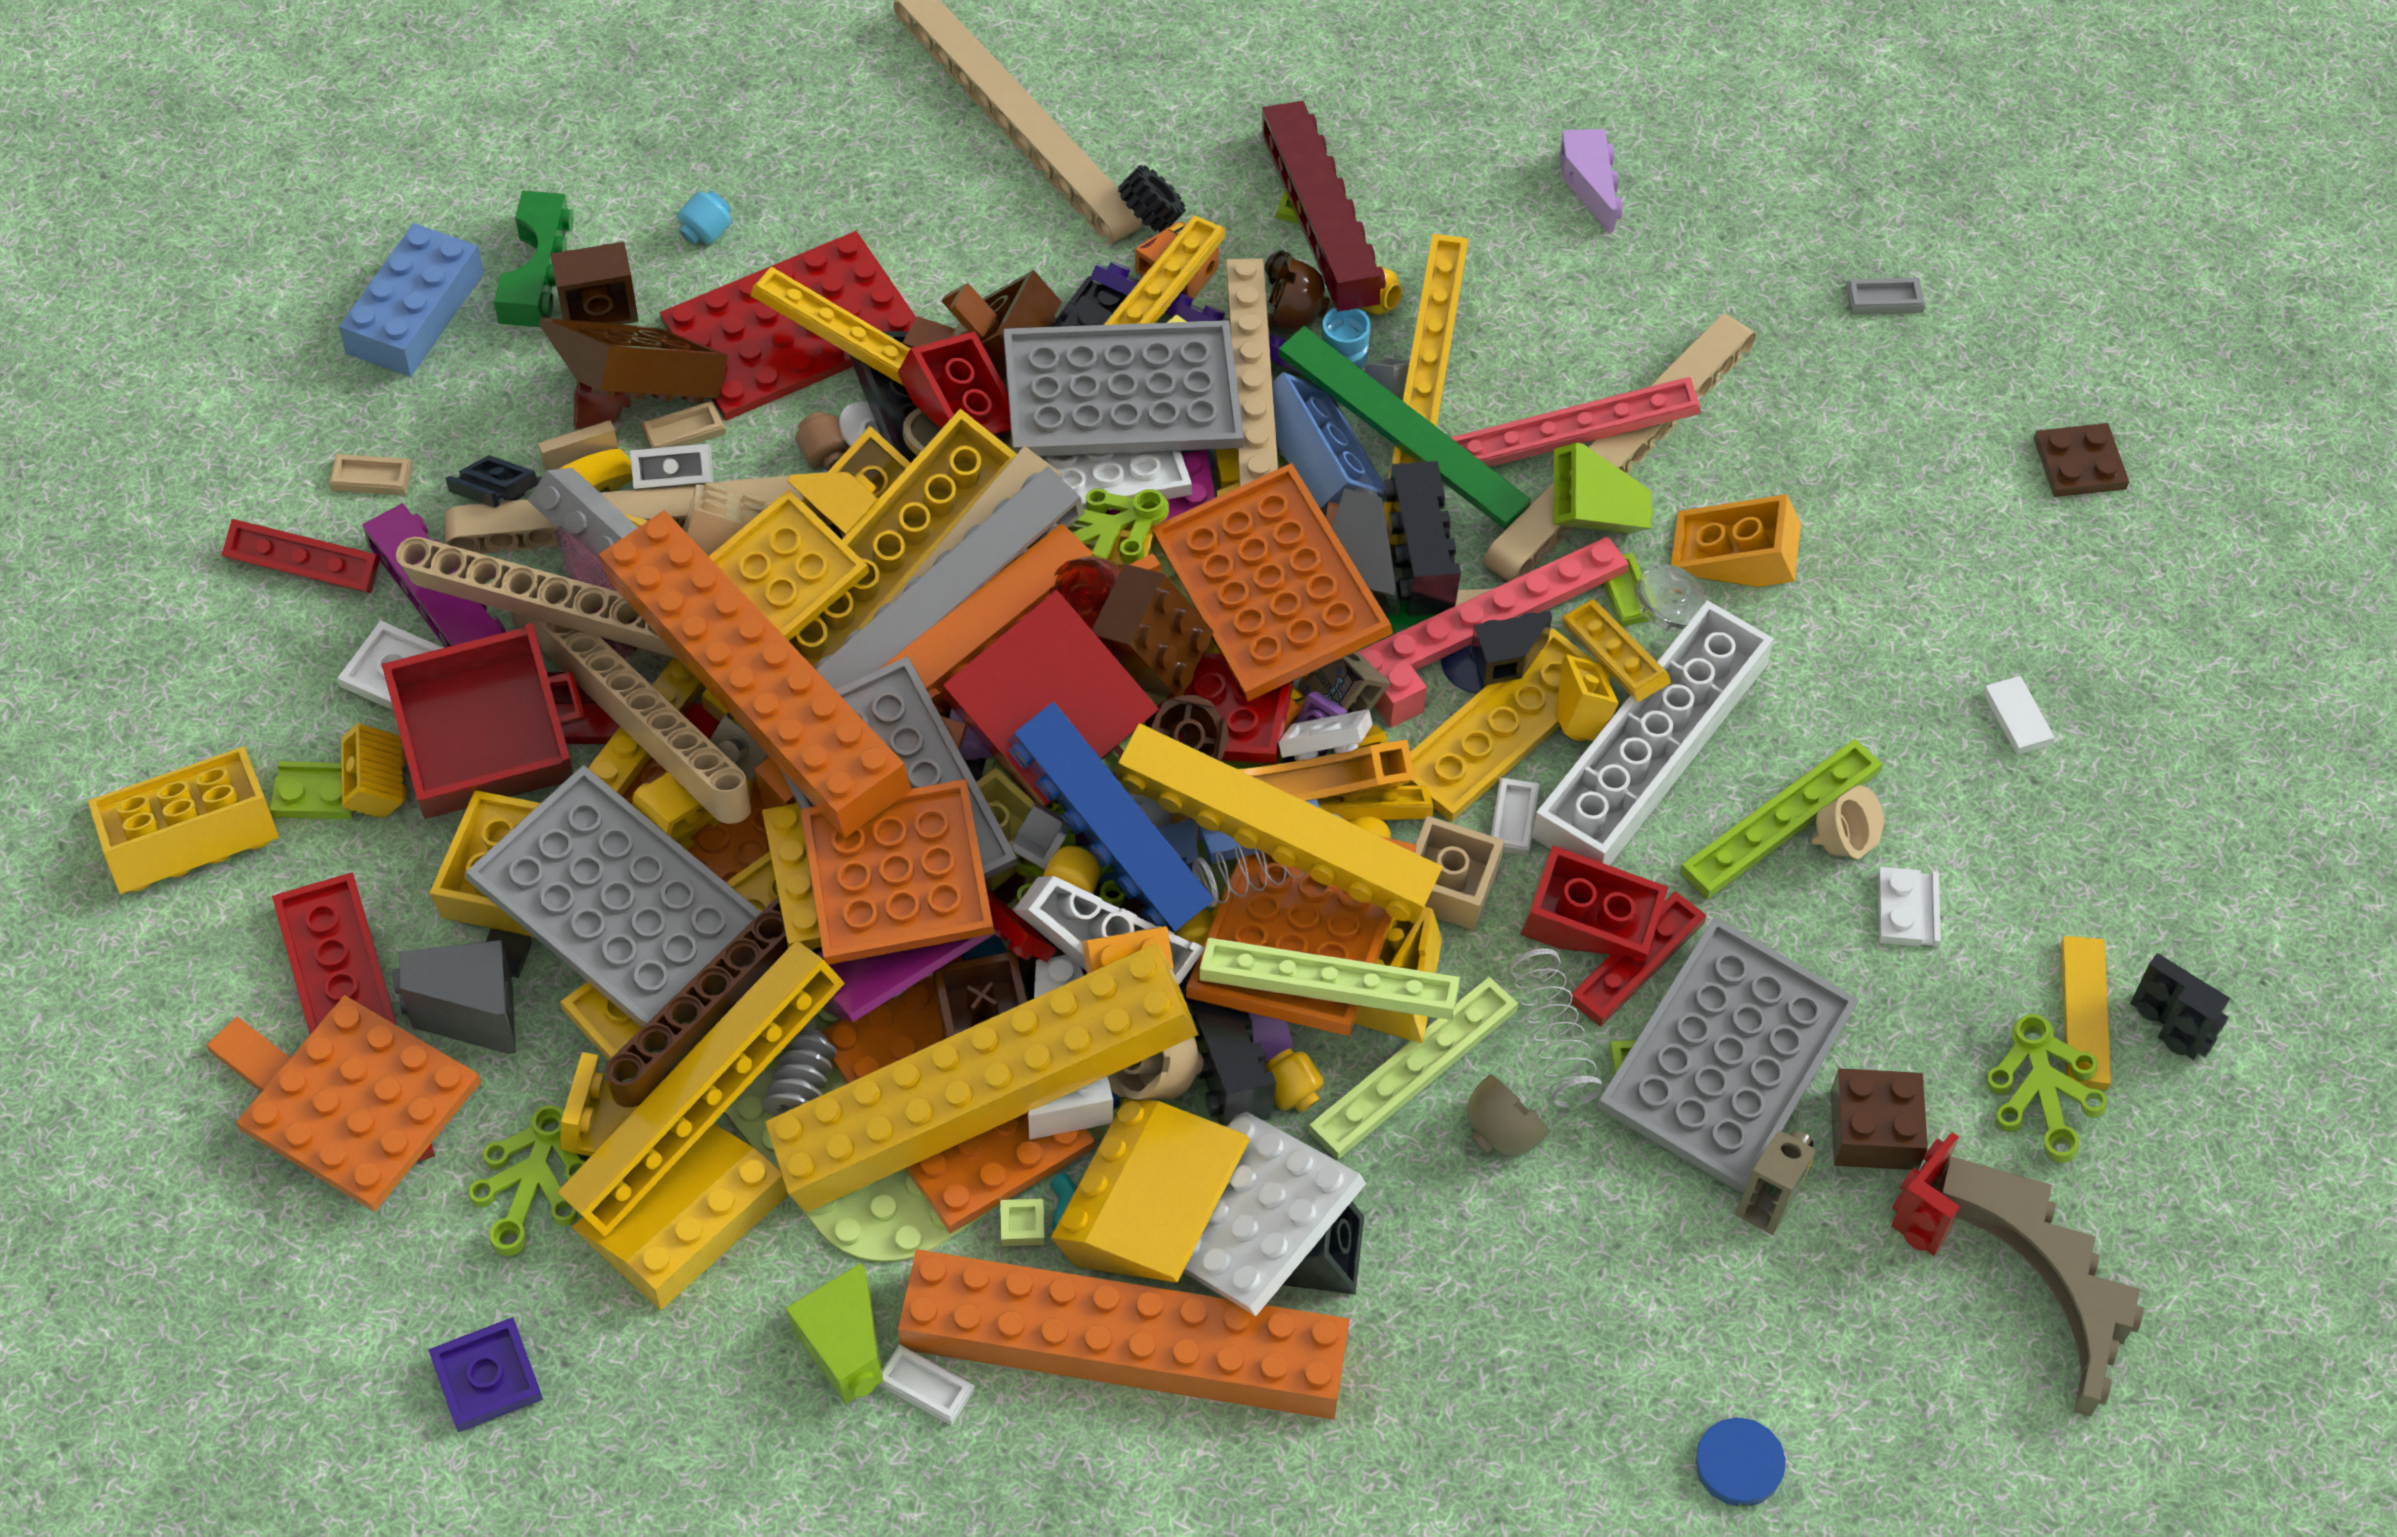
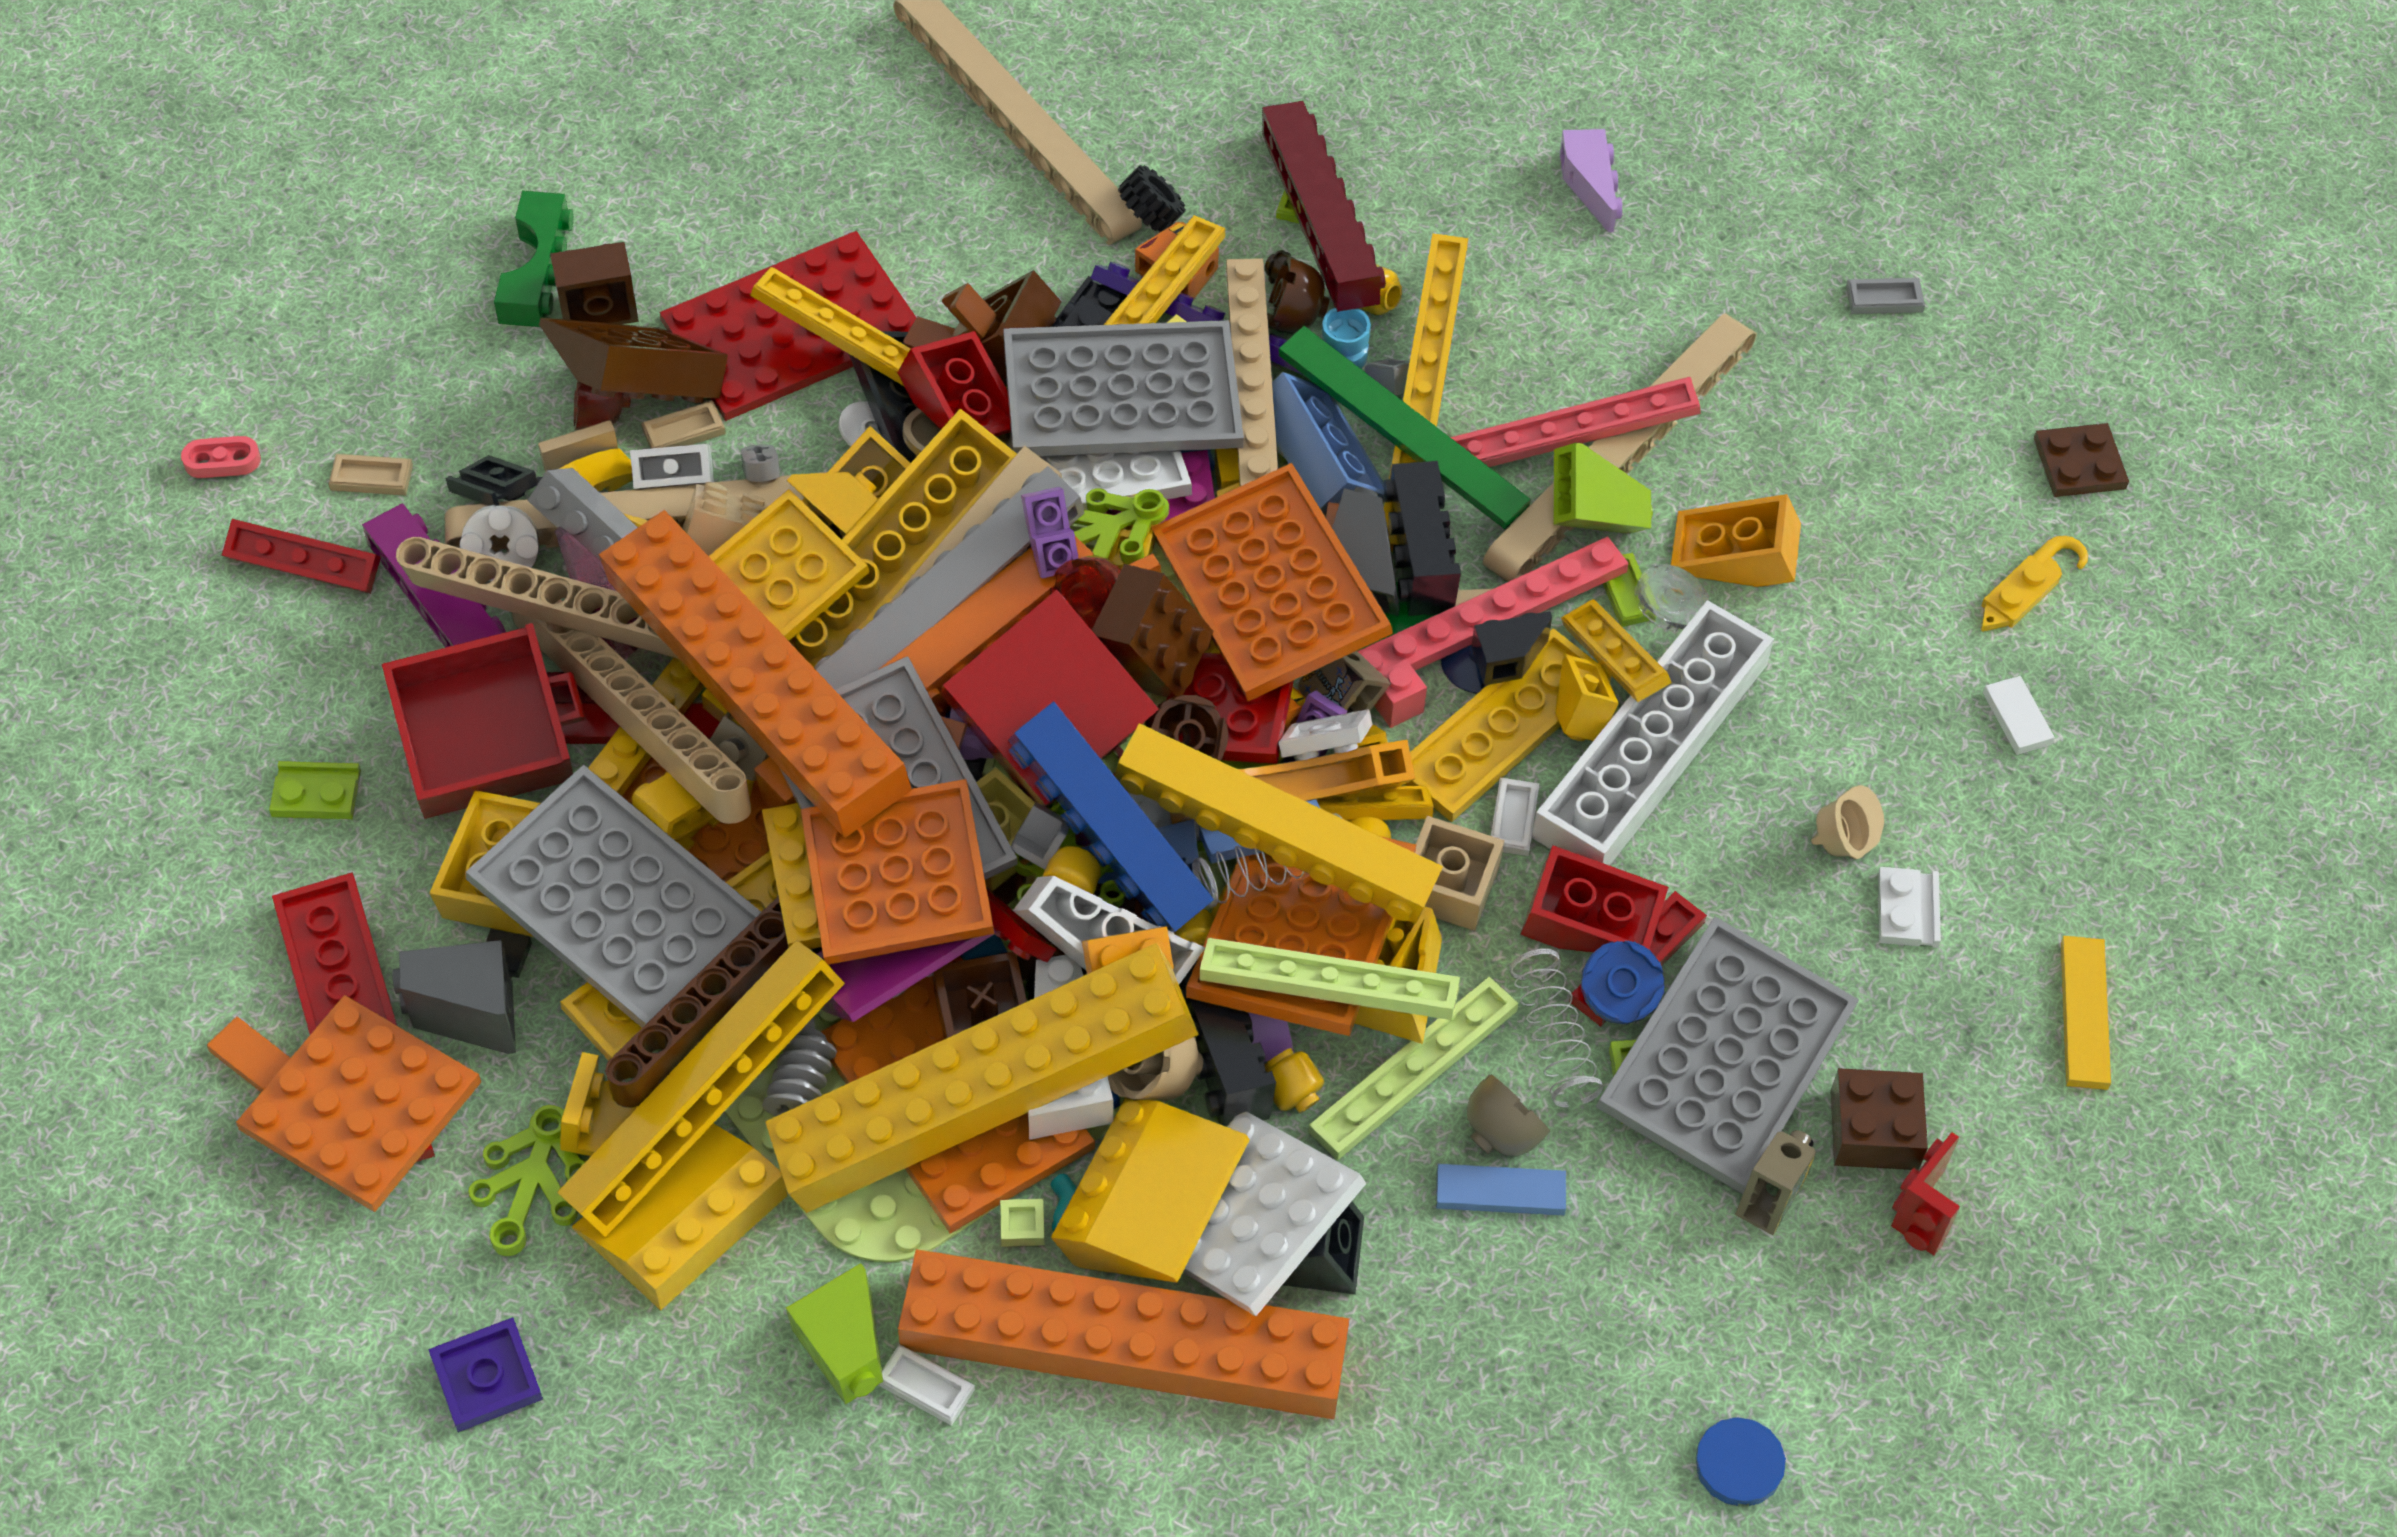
yellow slope [87,746,279,894] -> none
white plate [337,620,443,711] -> none
medium blue brick [339,223,484,377] -> none
yellow brick [341,723,407,818] -> none
medium azure head [677,190,731,245] -> none
medium nougat head [795,411,850,470] -> none
lime plate [1680,738,1883,900] -> none
dark tan arch [1939,1156,2144,1416] -> none
lime plant [1987,1014,2107,1163] -> none
black plate [2130,953,2231,1060] -> none
none -> coral plate [181,436,261,478]
none -> white plate [459,505,539,582]
none -> light grey beam [741,444,780,482]
none -> medium lavender slope [1021,487,1080,578]
none -> medium blue tile [1436,1164,1566,1216]
none -> blue tile [1581,941,1665,1025]
none -> yellow plate [1981,535,2088,632]

